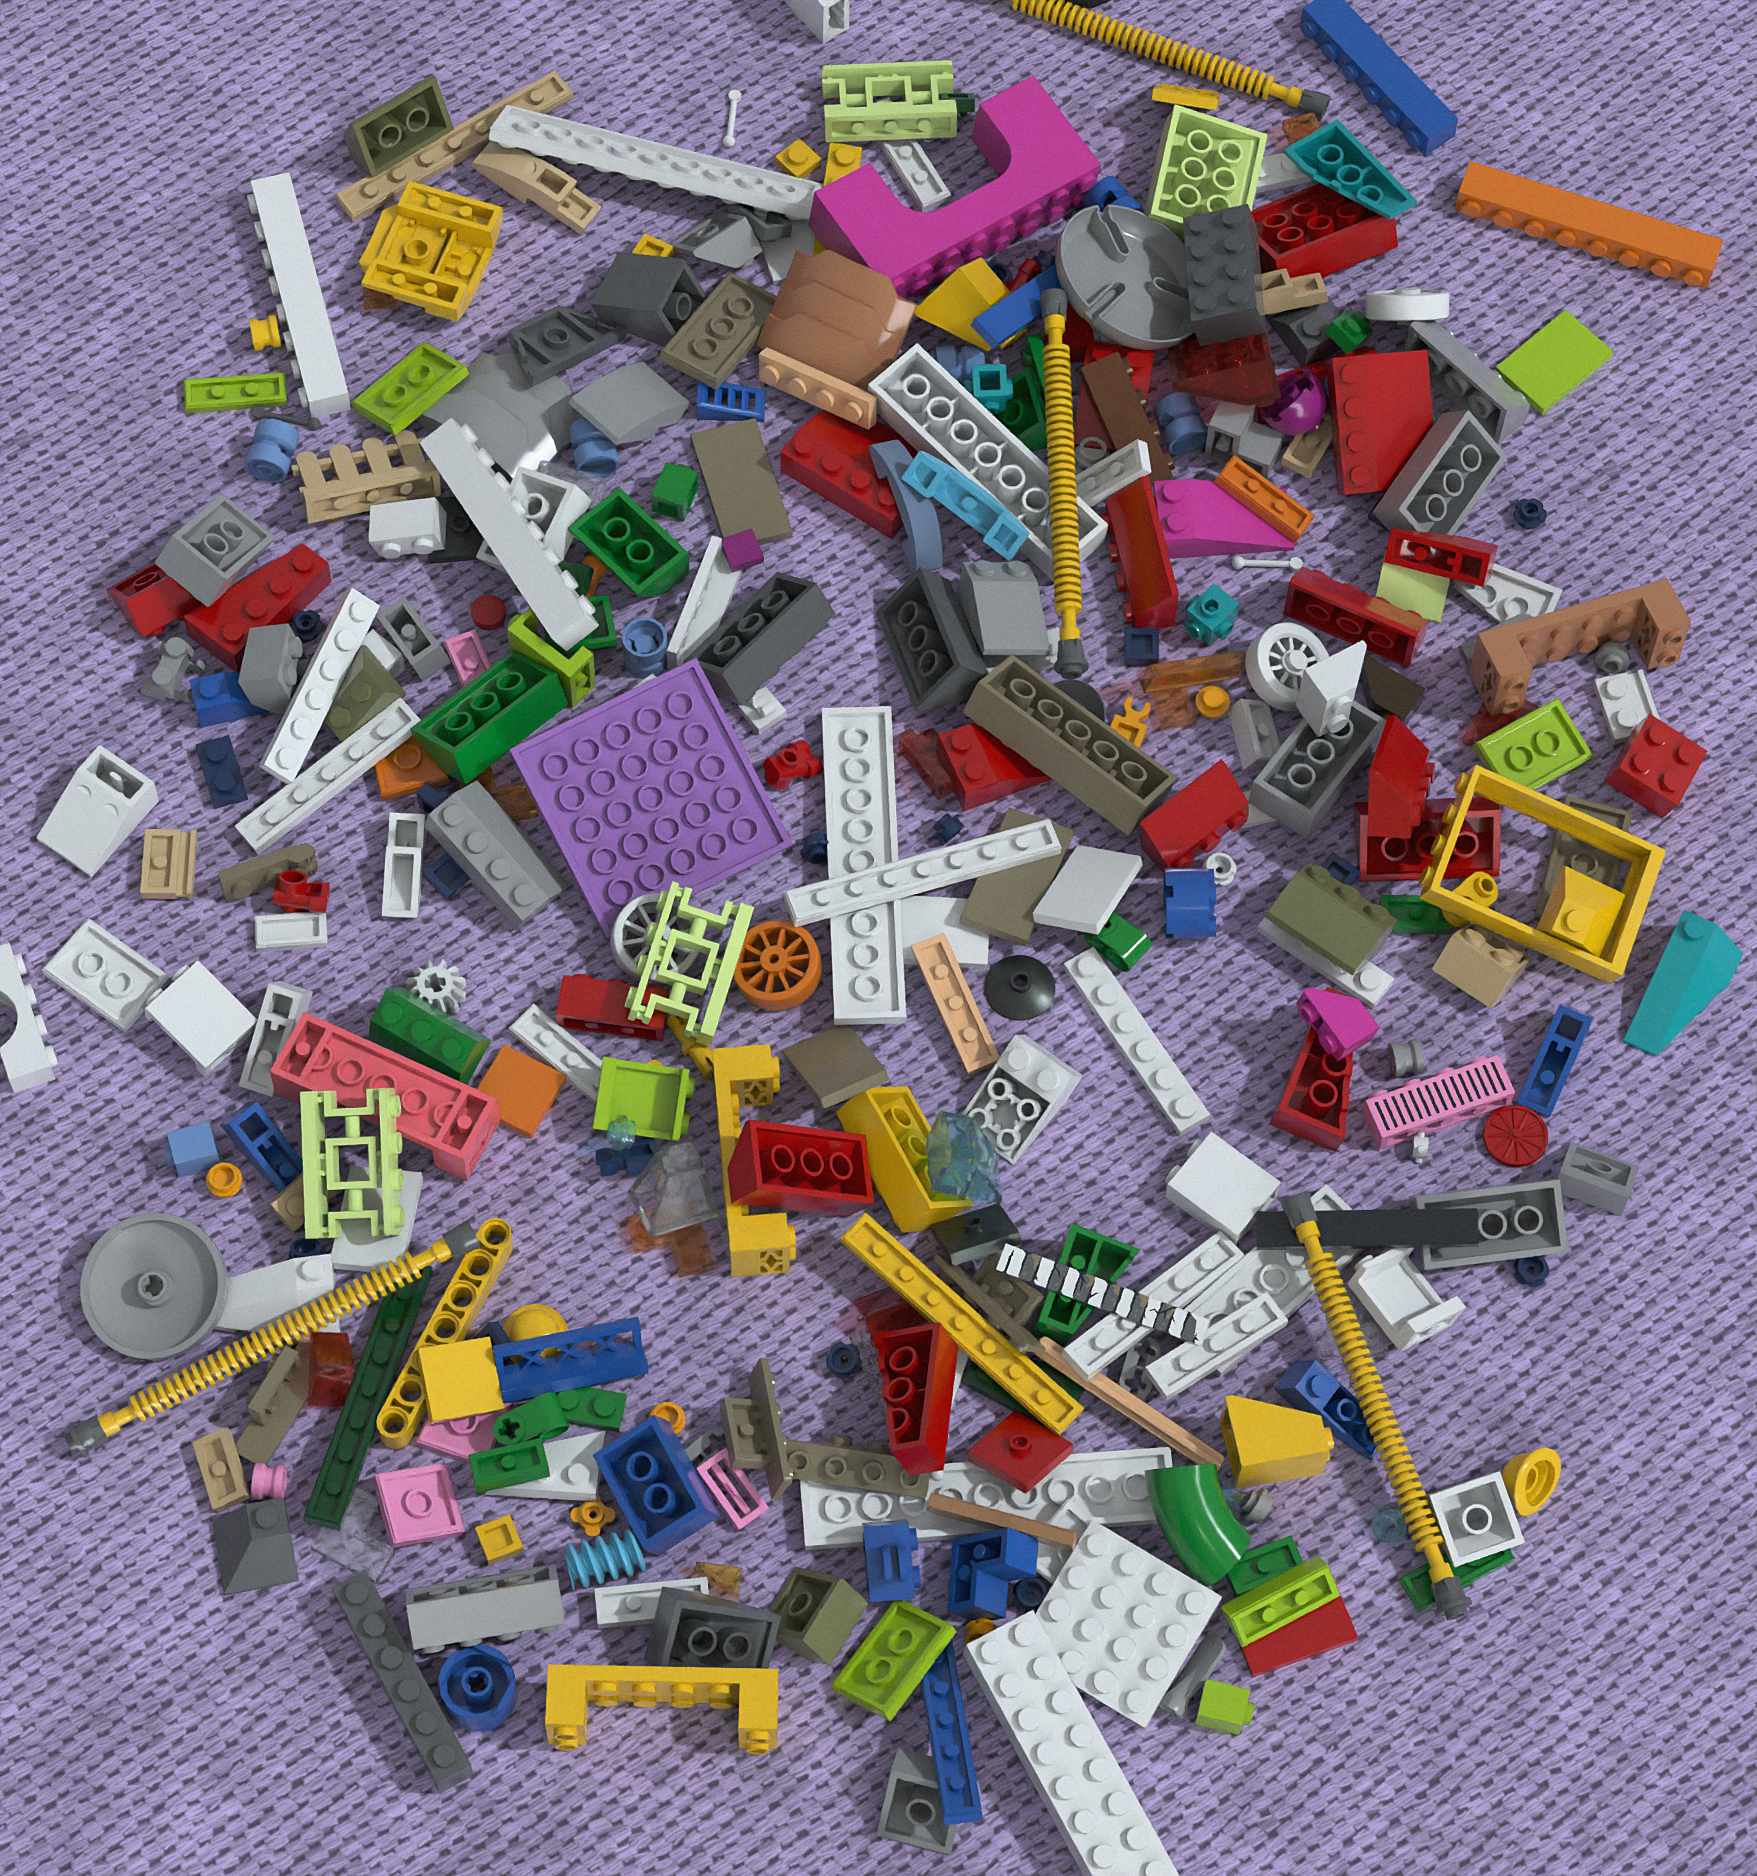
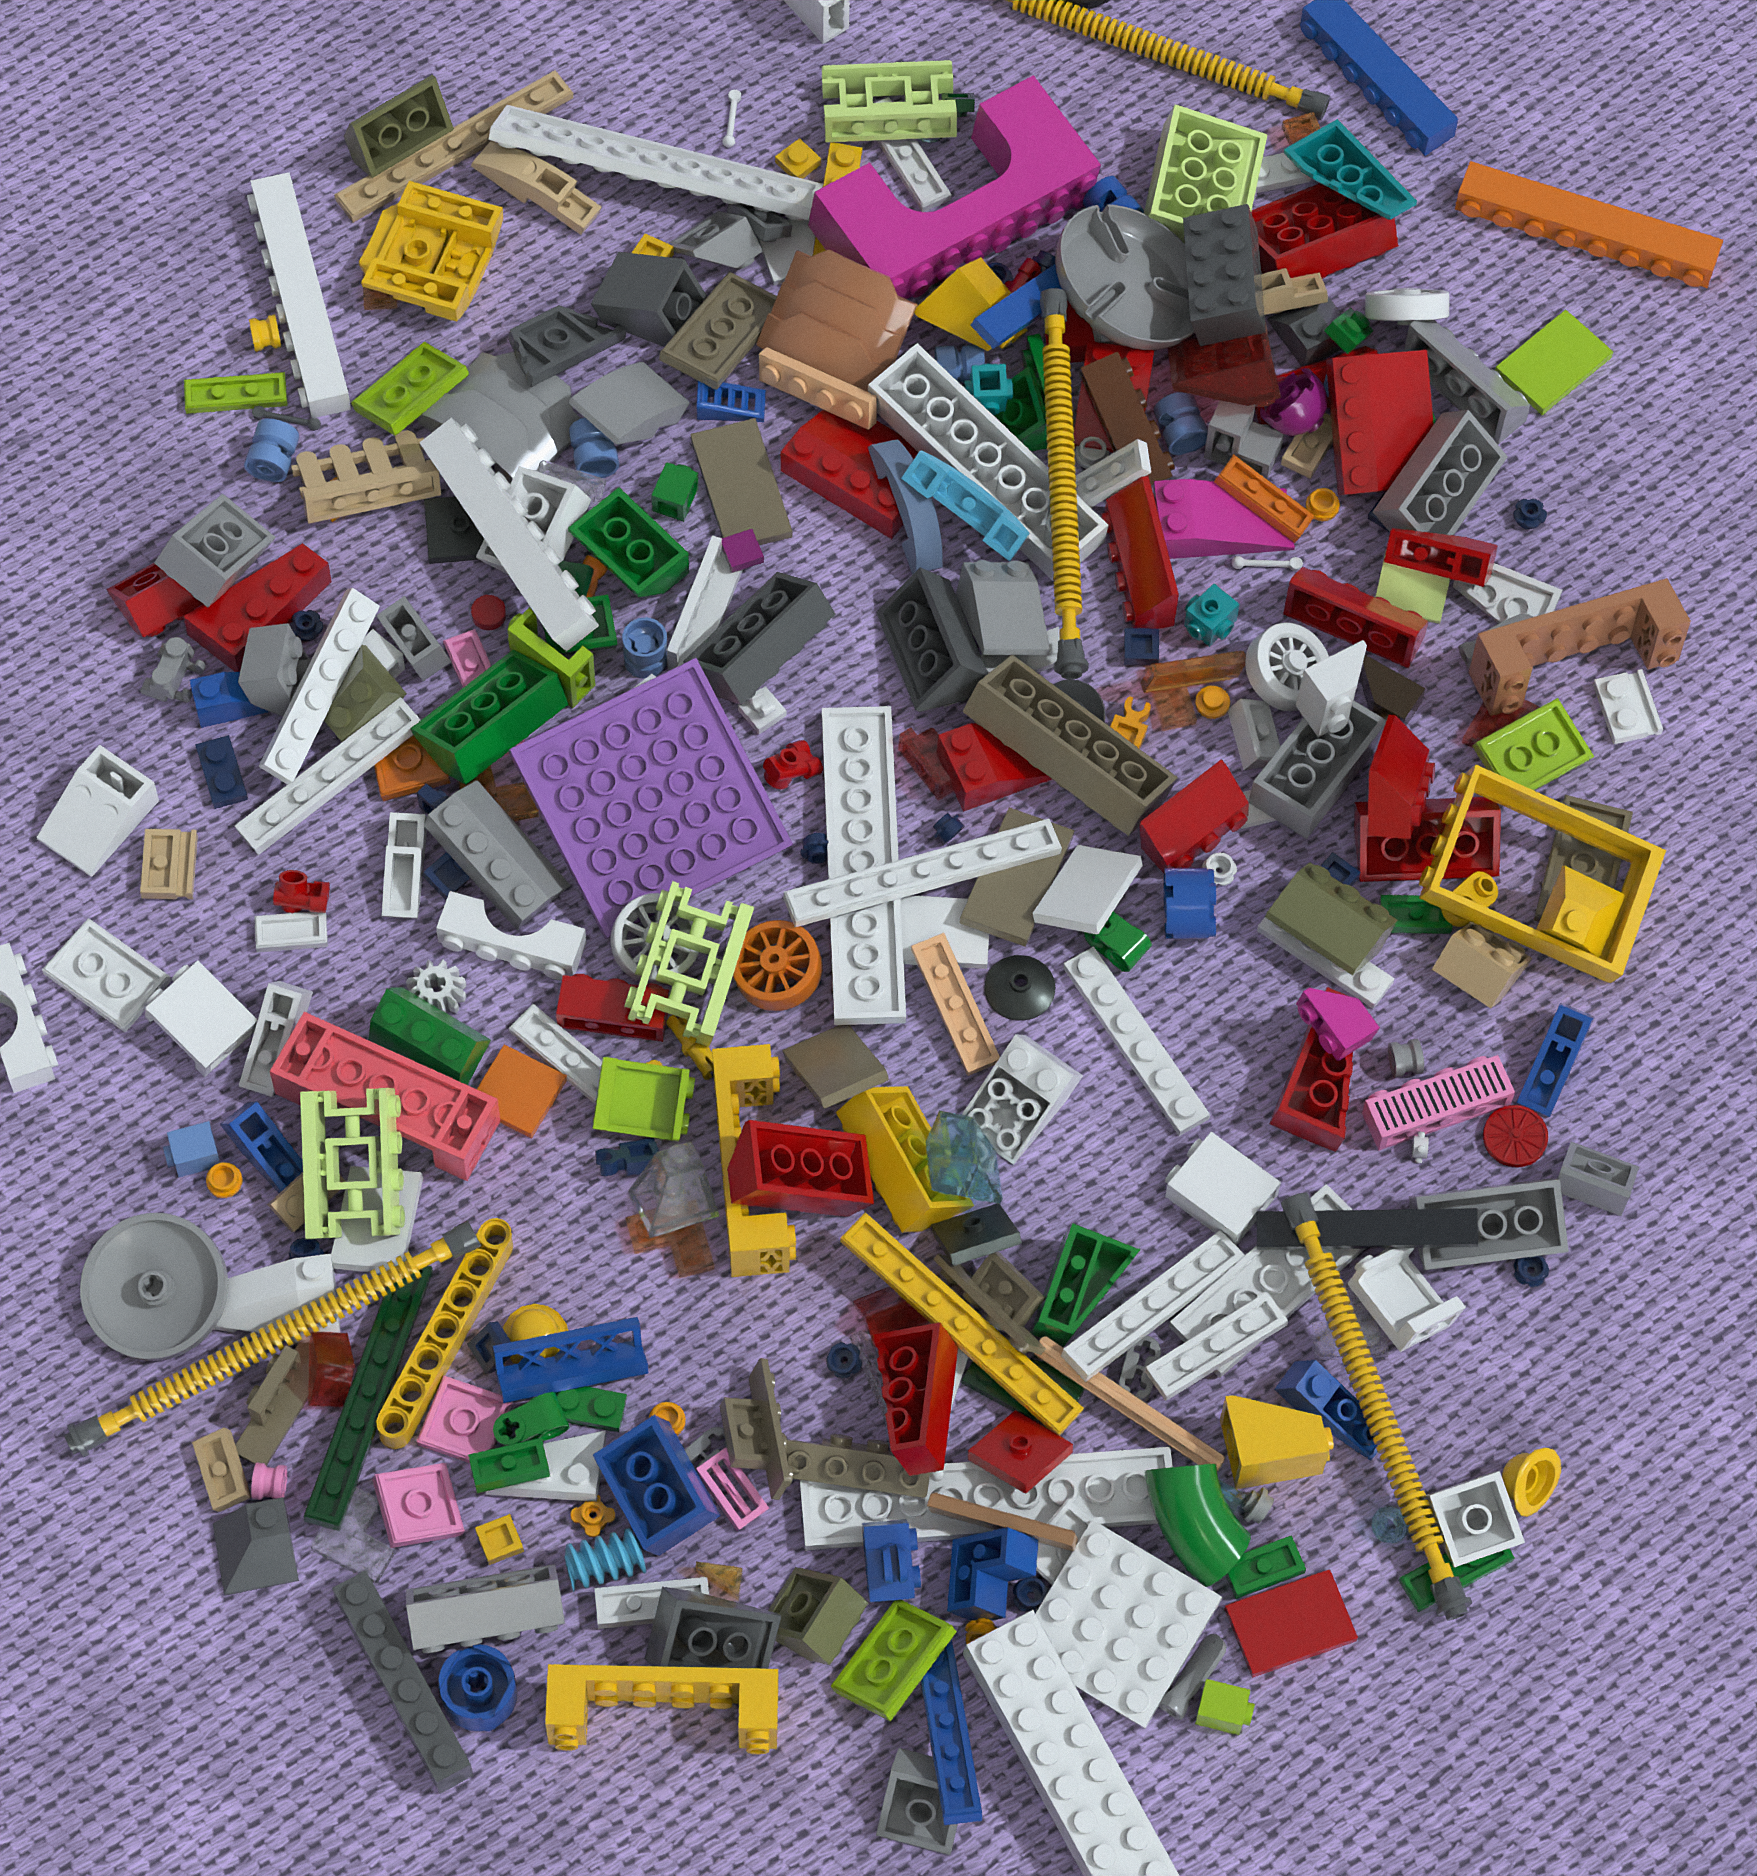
dark tan hinge [218,843,318,903] -> none
white brick [369,497,447,559] -> none
yellow tile [416,1337,505,1424] -> none
clear light blue plate [607,1115,636,1151] -> none
sticker [996,1244,1210,1346] -> none
yellow tile [1152,83,1220,110] -> none
lime slope [1221,1556,1340,1647] -> none
light grey plate [1595,642,1630,673] -> none
red brick [1604,713,1708,818] -> none
teal wedge [1623,910,1743,1057] -> none
none -> white arch [436,891,587,980]
none -> light orange plate [1305,488,1340,521]

